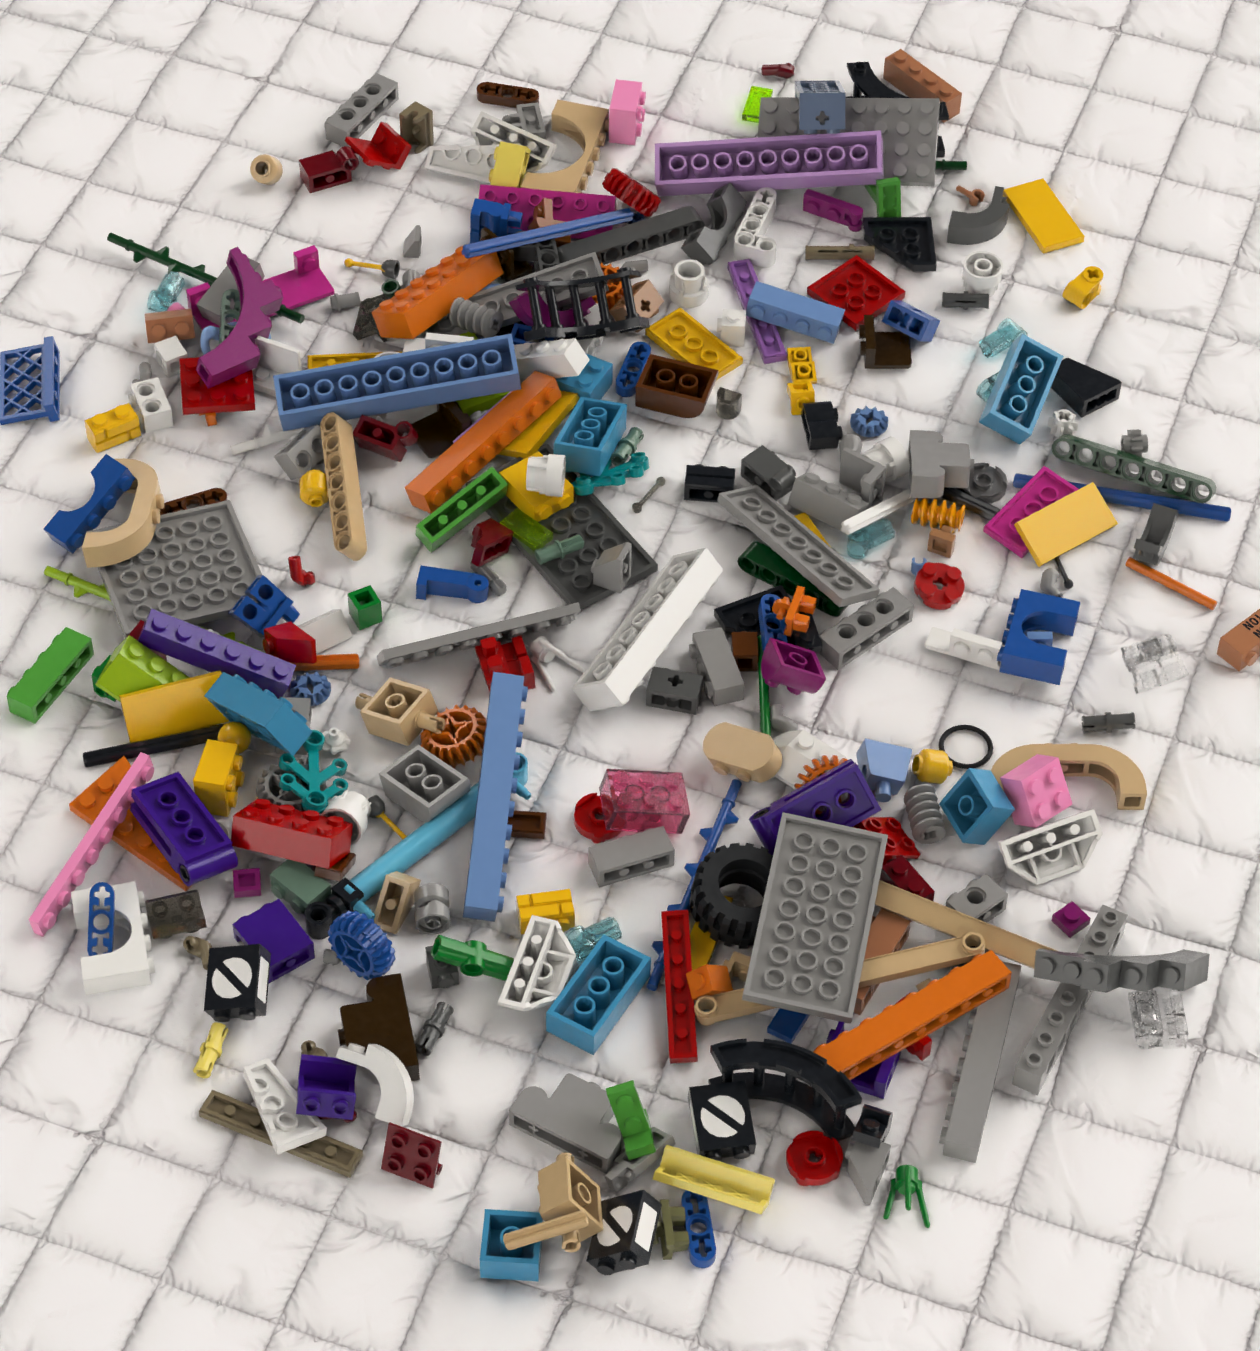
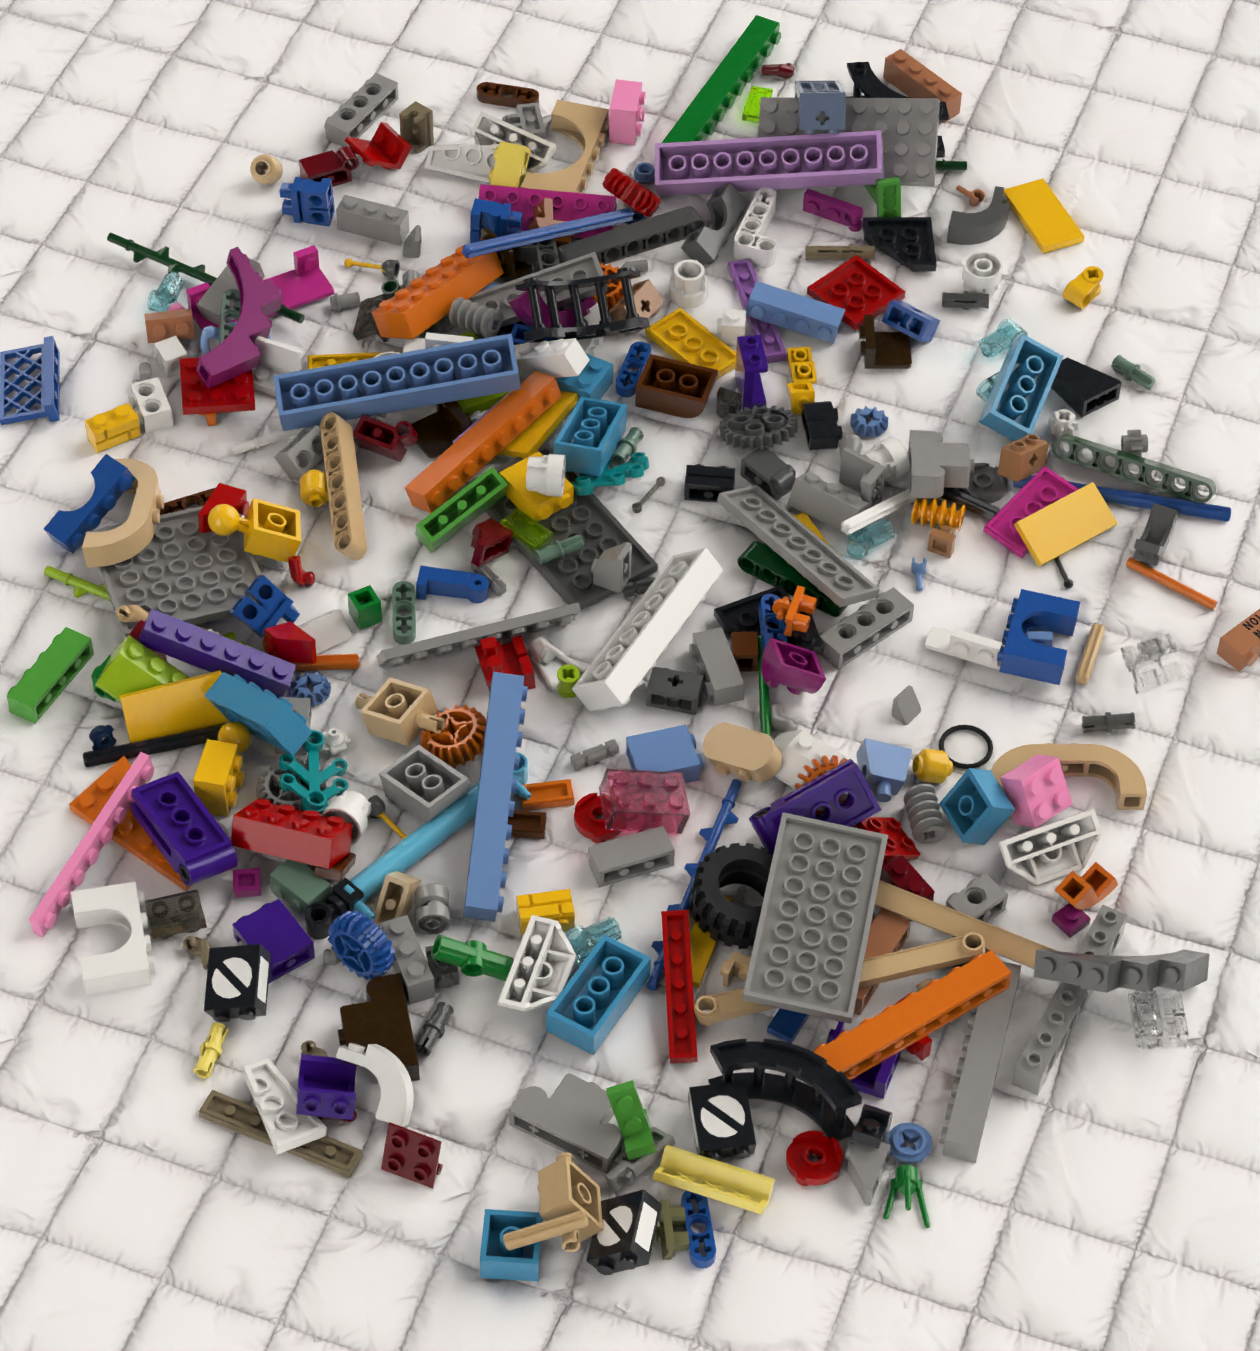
blue beam [87,882,115,956] -> none
orange brick [686,964,733,1000] -> none
red plate [914,562,965,610] -> none
light grey arm [1040,568,1063,598] -> none
none -> dark blue plate [89,725,116,750]
none -> tan arm [116,605,149,623]
none -> red slope [198,483,249,533]
none -> yellow brick [208,498,301,563]
none -> blue hips [279,177,335,227]
none -> light grey brick [336,195,409,246]
none -> light grey brick [381,915,435,1005]
none -> sand green beam [392,581,416,645]
none -> orange tile [520,779,574,811]
none -> lime bush [557,665,580,698]
none -> light grey axle [570,739,619,770]
none -> dark grey axle [622,577,656,598]
none -> medium blue brick [625,724,704,793]
none -> medium blue plate [634,162,655,183]
none -> green brick [662,15,781,143]
none -> dark grey gear [719,405,798,450]
none -> dark purple panel [735,335,768,411]
none -> medium blue gear [887,1123,932,1165]
none -> light grey slope [892,685,921,725]
none -> medium nougat brick [997,434,1049,482]
none -> orange brick [1055,862,1118,910]
none -> tan axle [1075,623,1105,685]
none -> sand green axle [1111,355,1156,389]

